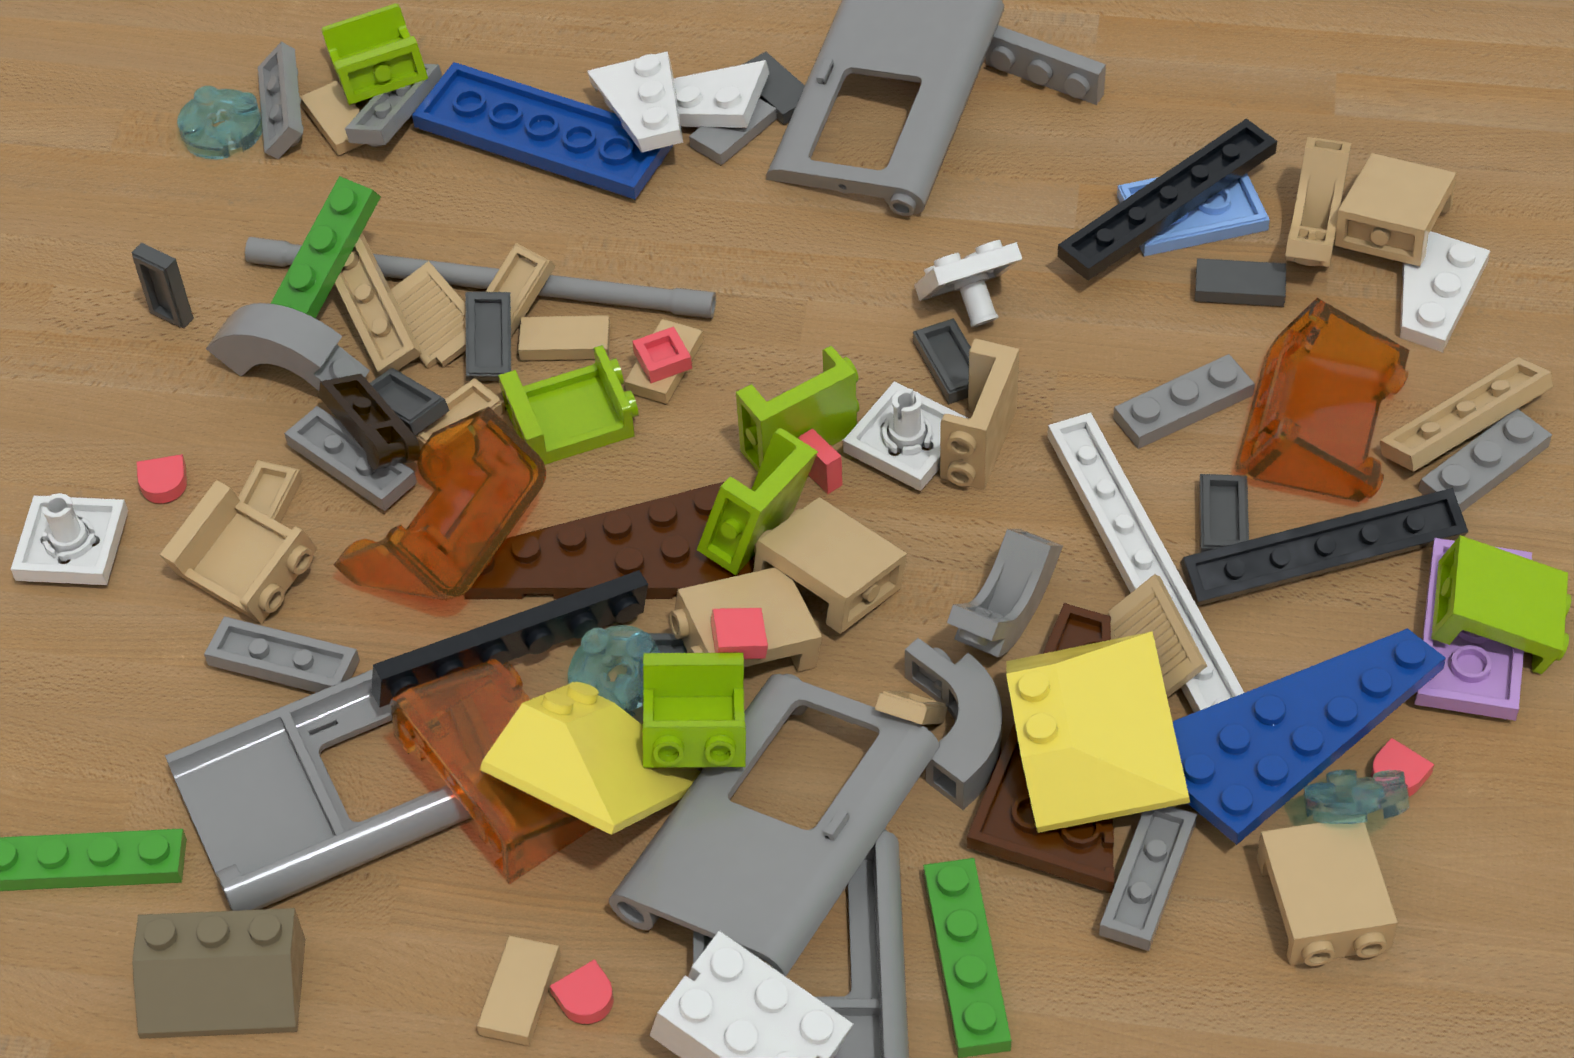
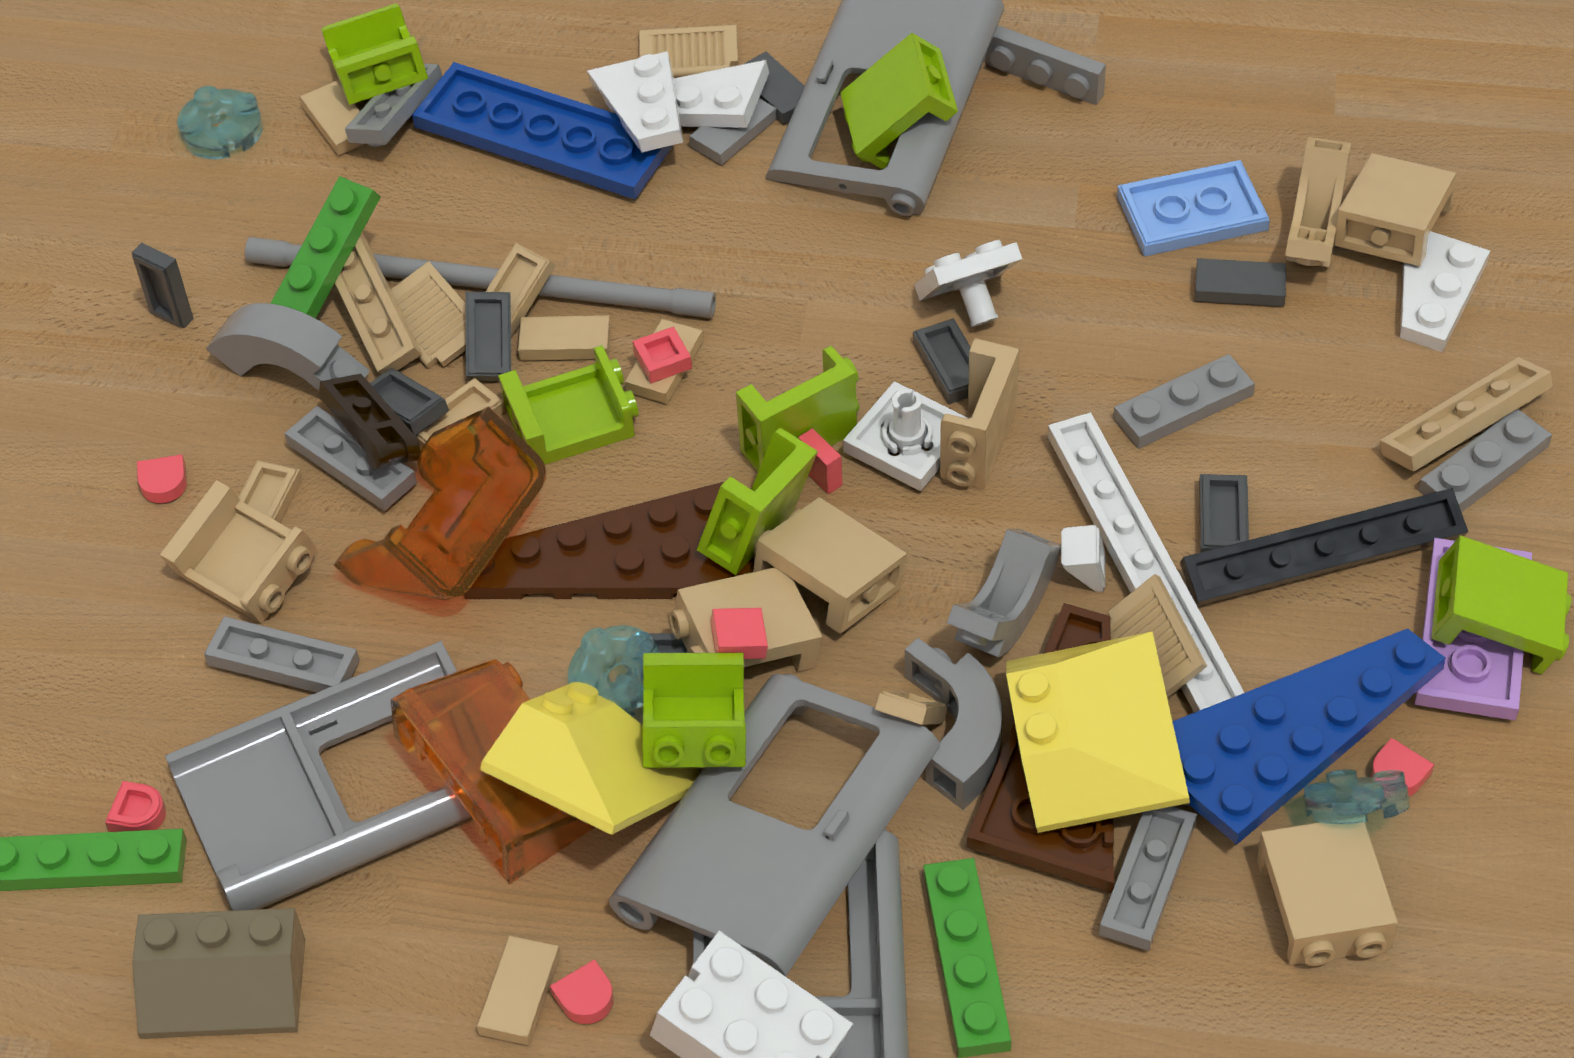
white plate [10,493,128,585] -> none
light grey plate [258,42,303,159] -> none
black plate [371,570,648,708] -> none
black plate [1057,118,1277,281] -> none
clear orange windscreen [1235,298,1410,502] -> none
none -> coral tile [105,781,166,832]
none -> tan window [639,25,738,78]
none -> lime panel [840,32,958,169]
none -> white slope [1061,525,1106,592]

